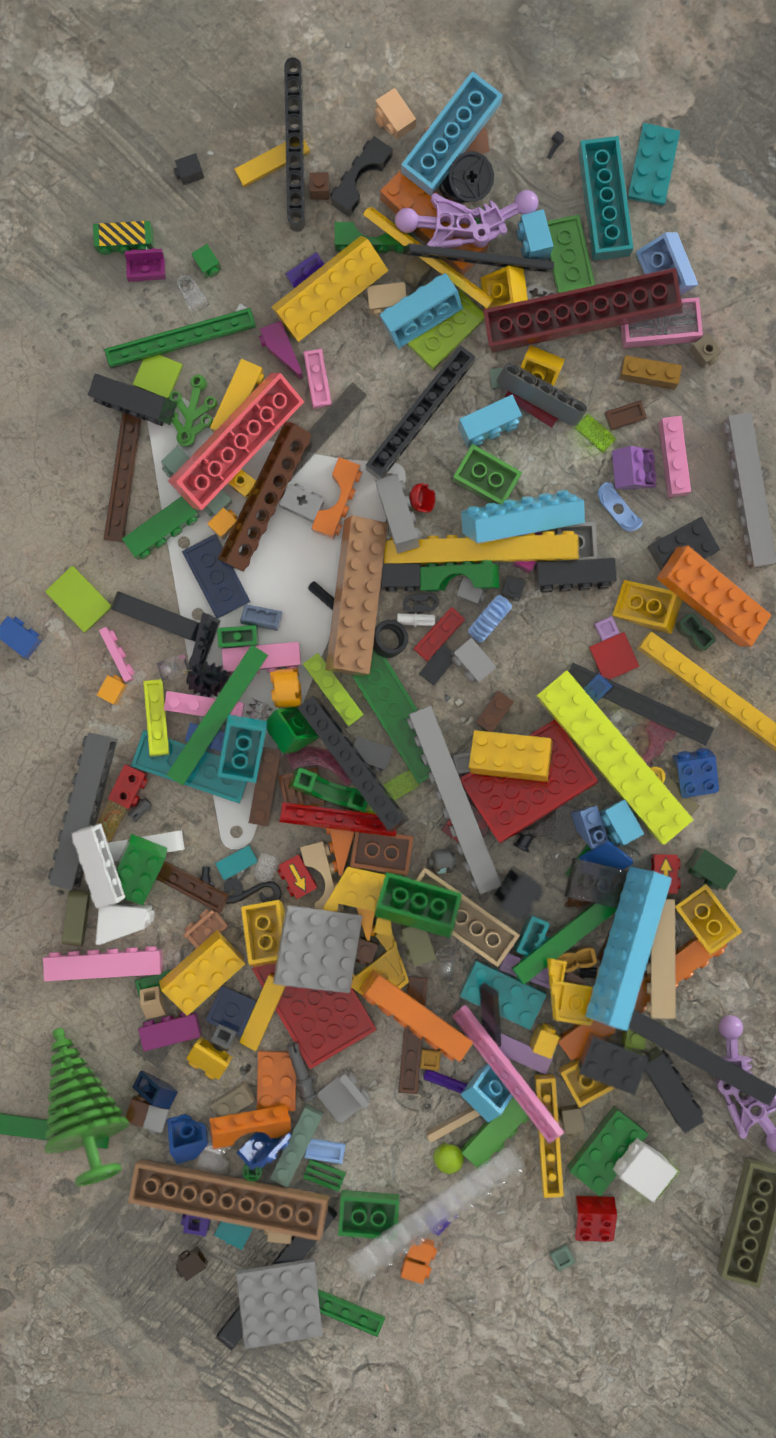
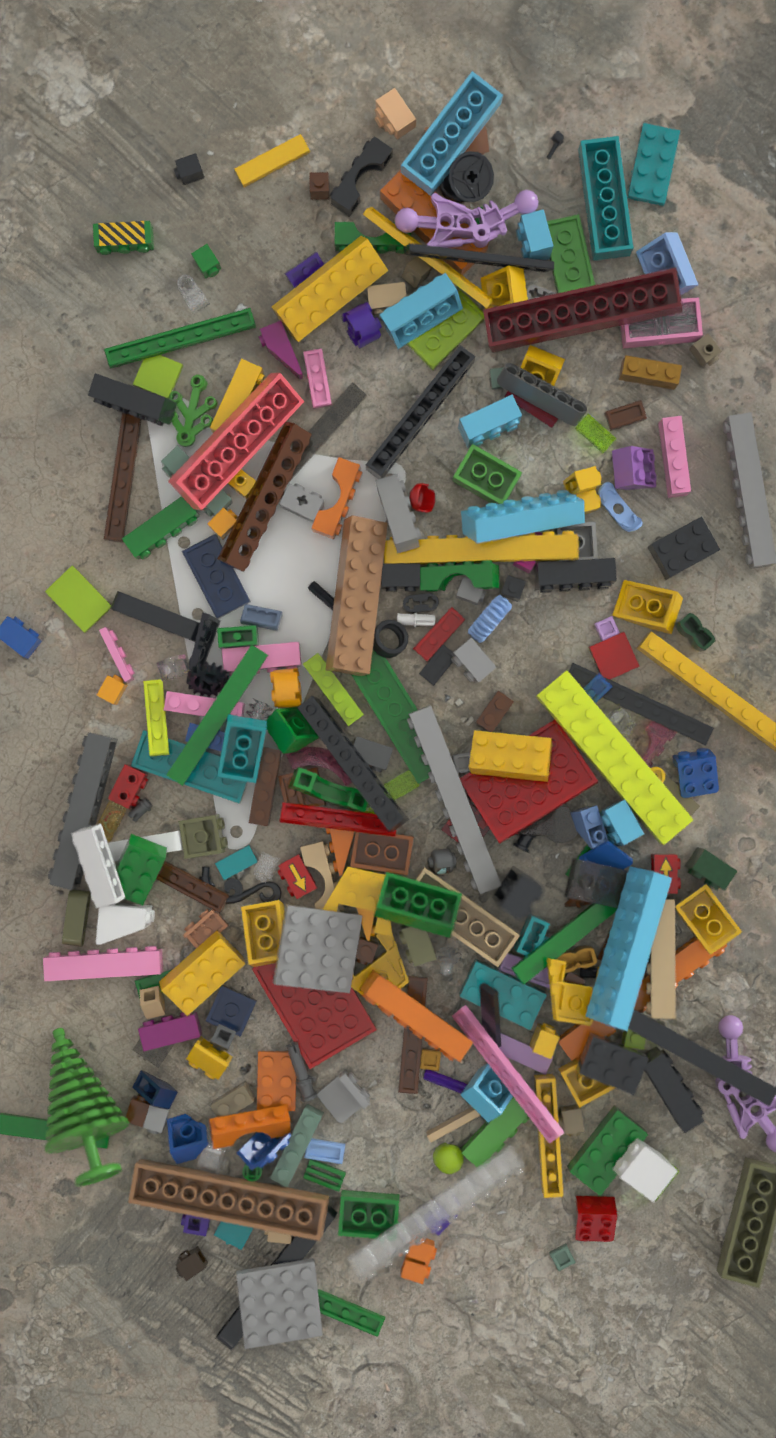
magenta bracket [124,248,166,282] -> none
yellow tile [239,974,286,1051] -> none
black beam [284,57,305,232] -> none
orange brick [656,546,772,647] -> none
none -> olive plate [178,814,228,859]
none -> dark purple brick [341,302,382,349]
none -> yellow brick [563,466,601,514]

